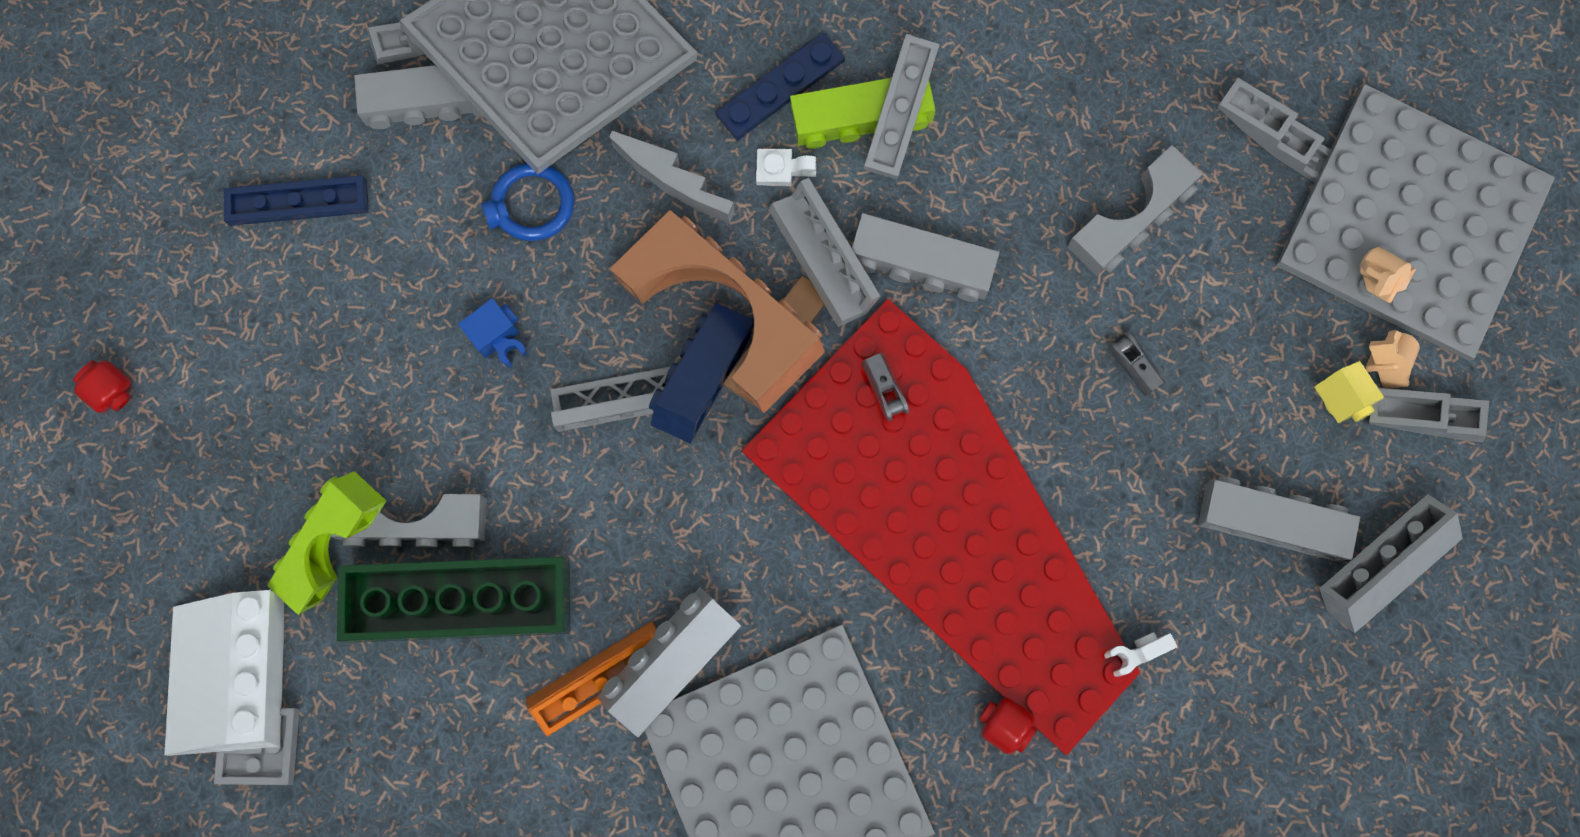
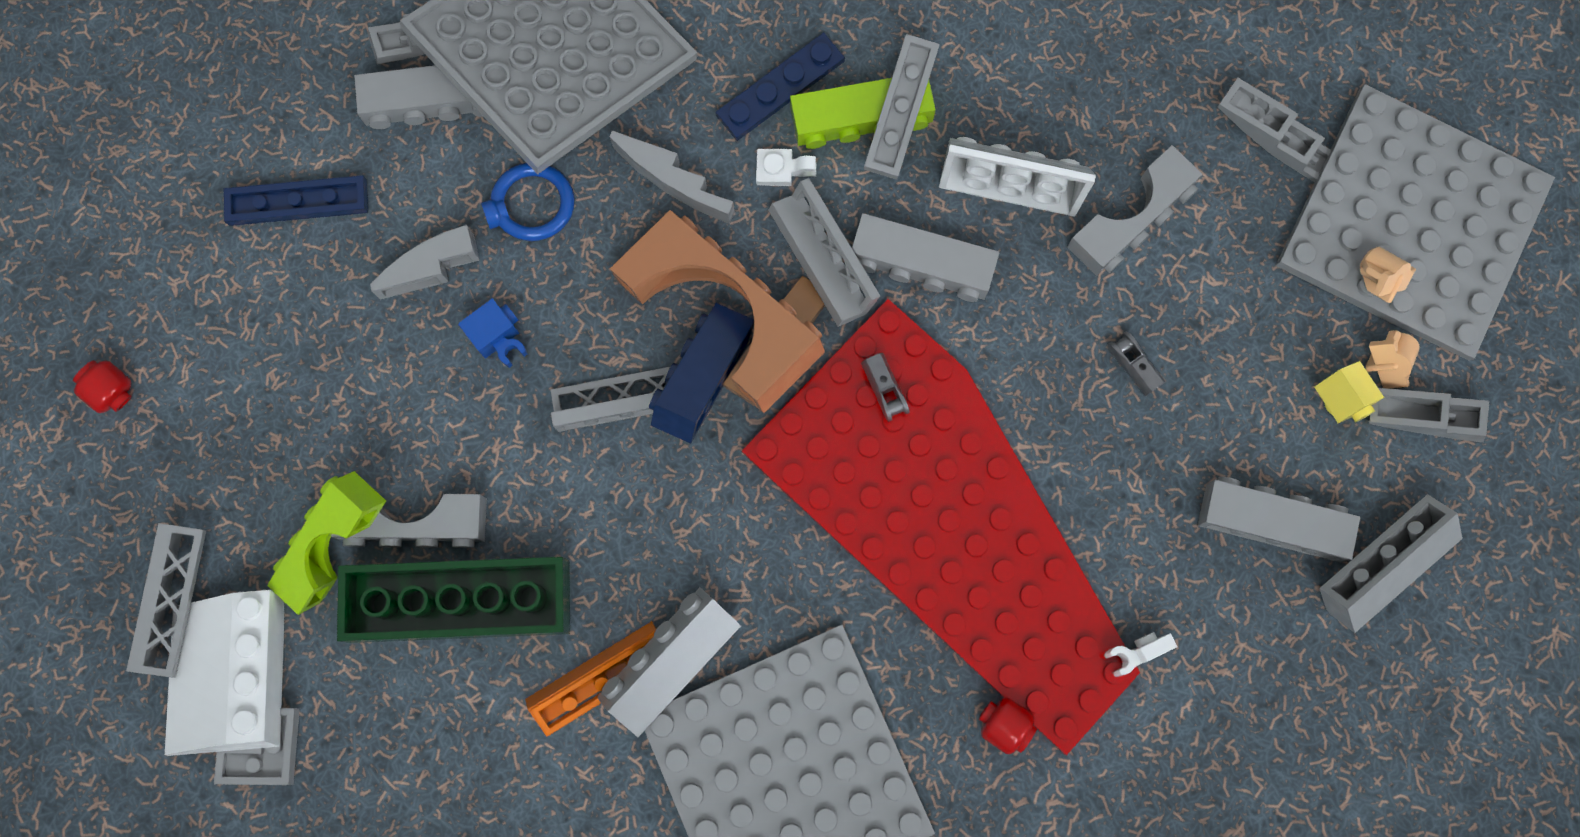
none -> light grey fence [126,523,206,678]
none -> light grey slope [370,225,480,300]
none -> white slope [939,137,1096,217]

